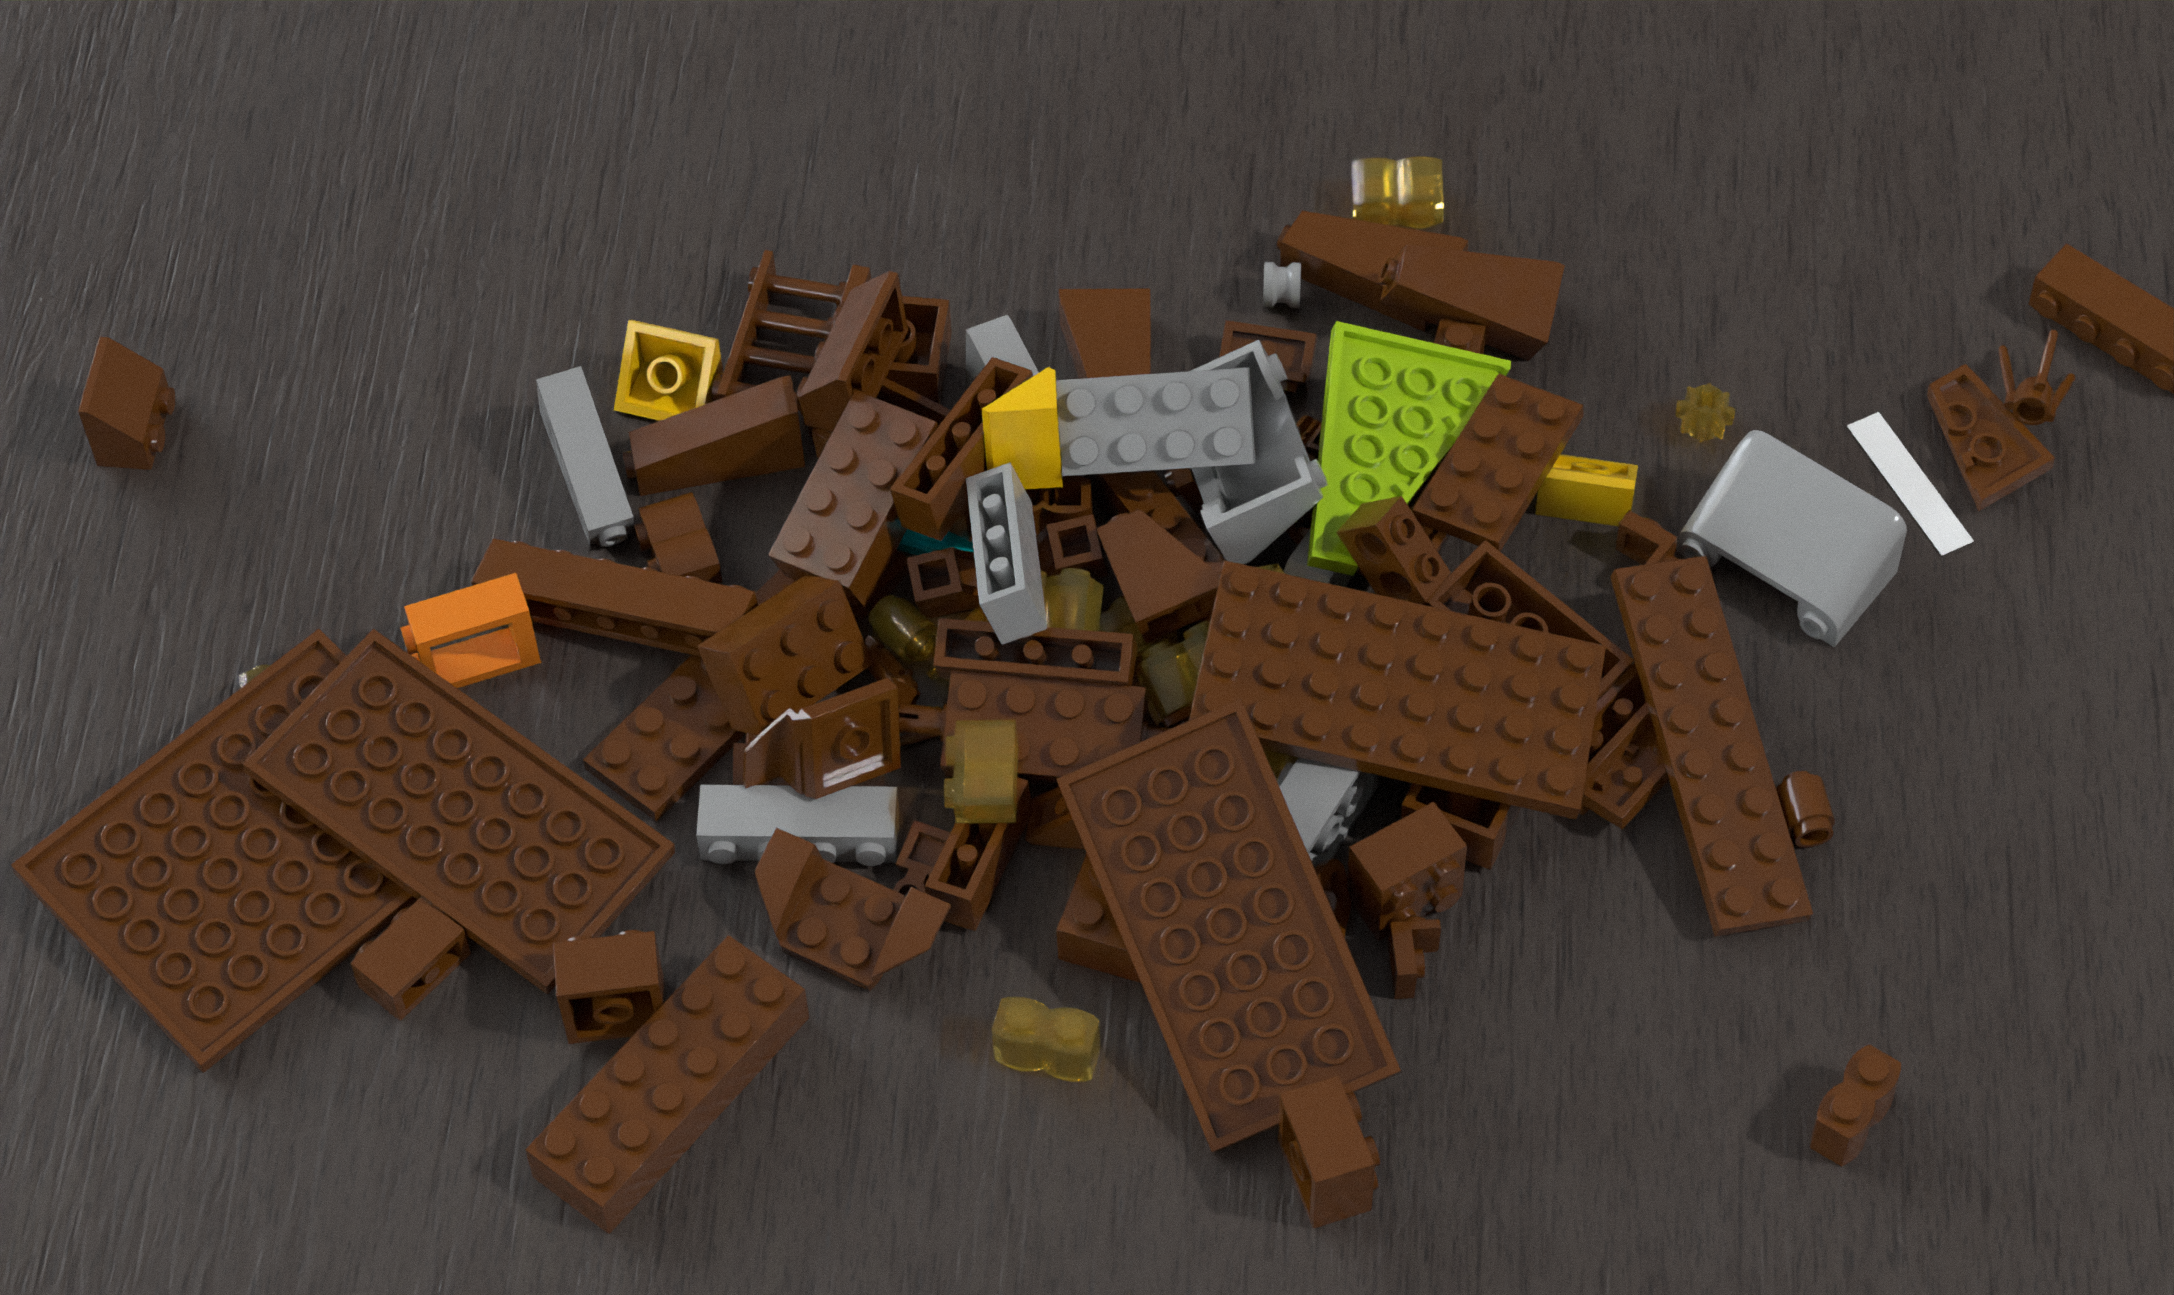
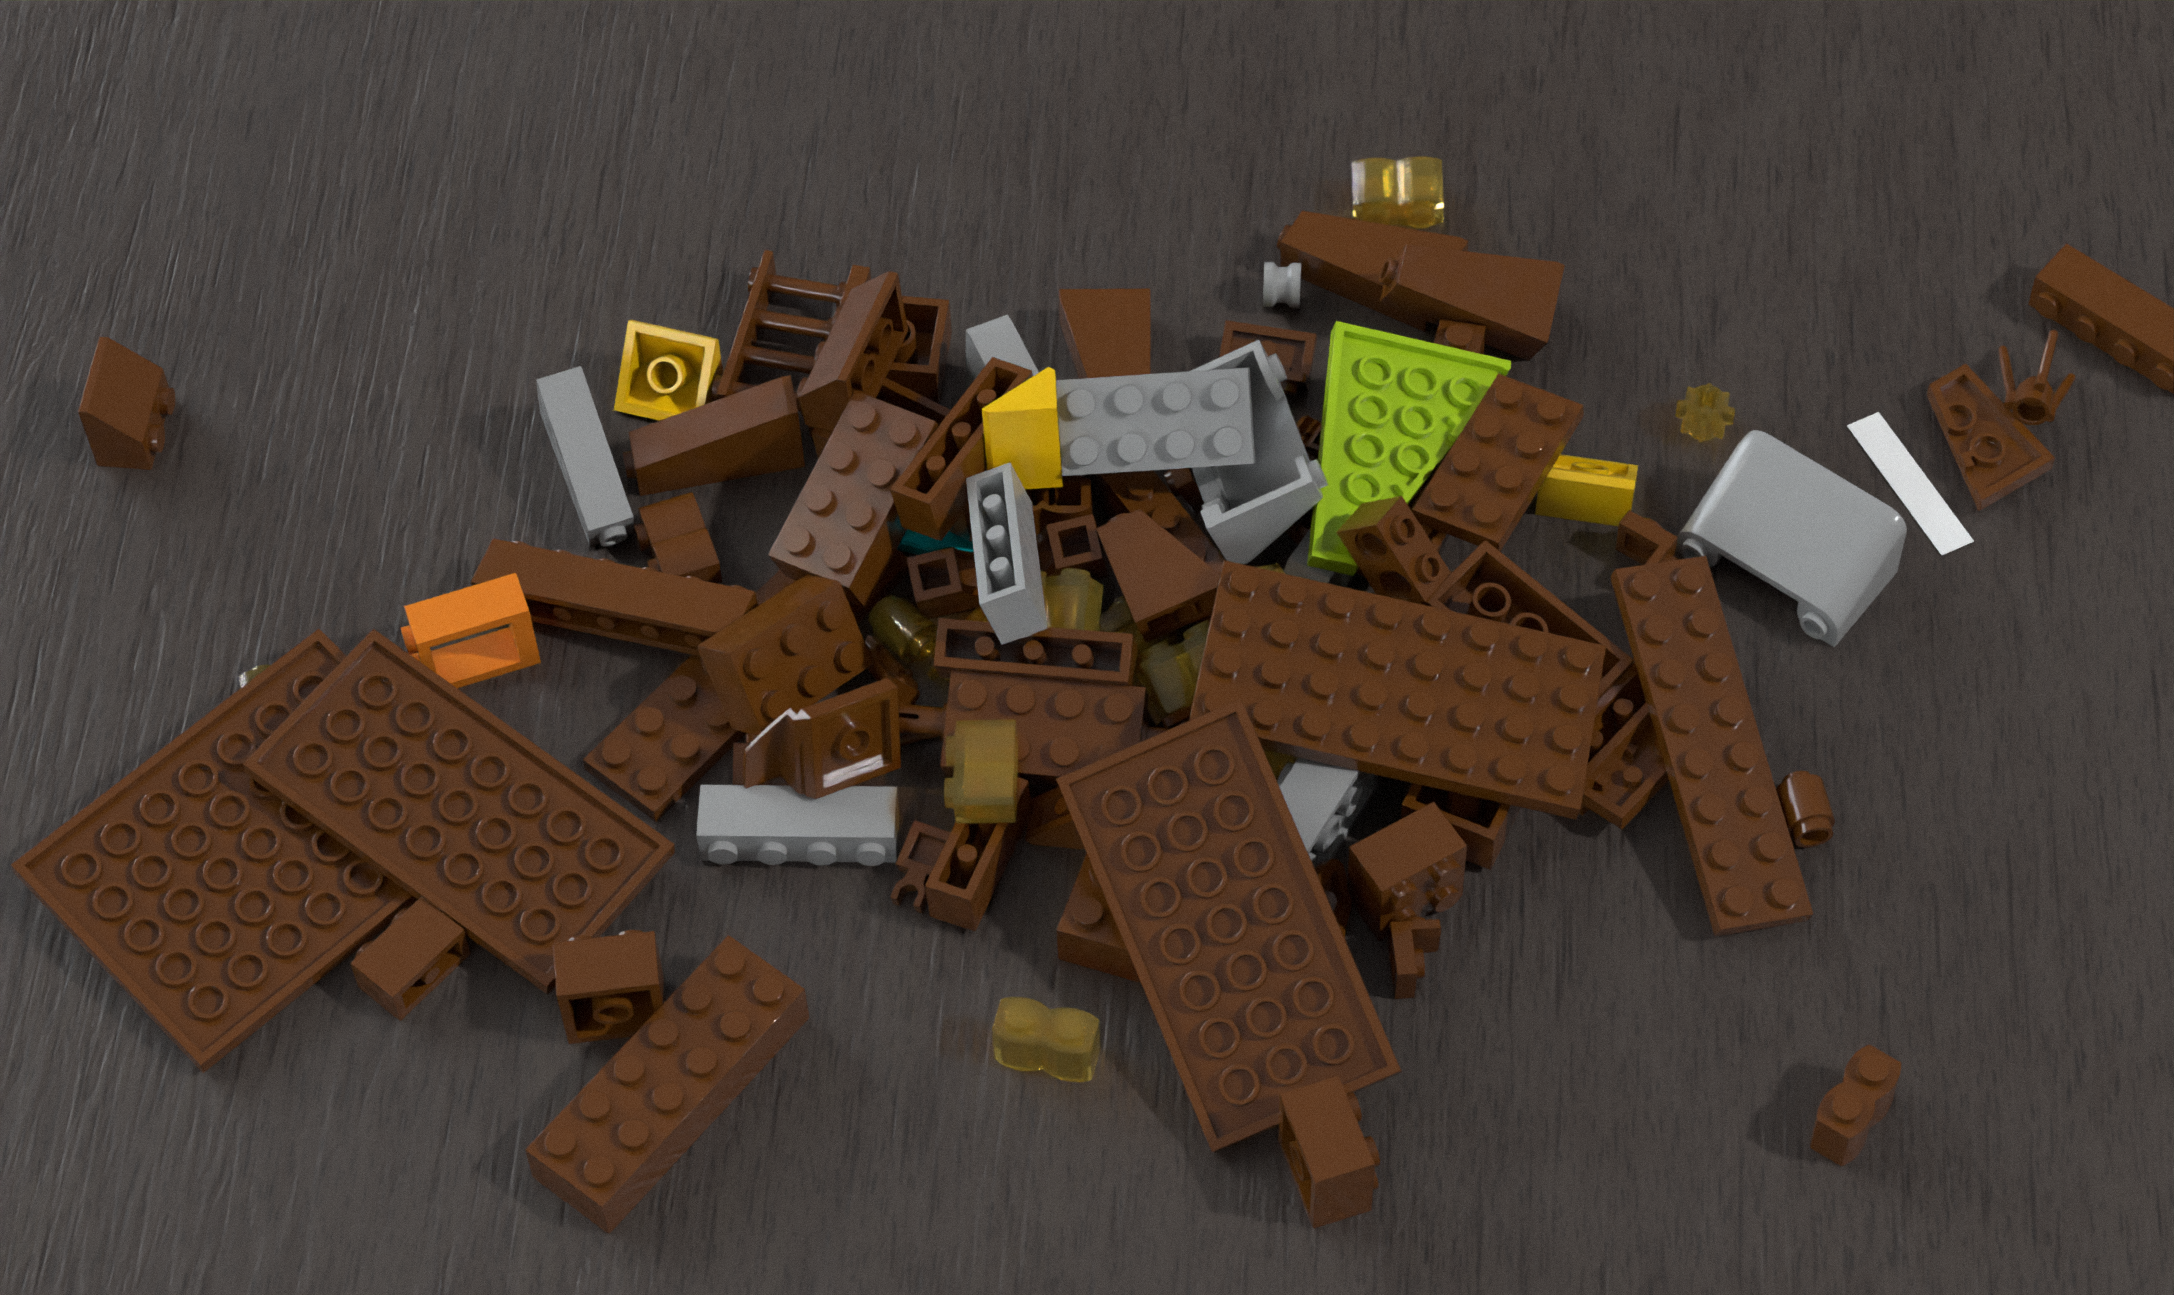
reddish brown piece [755,827,951,991] -> none

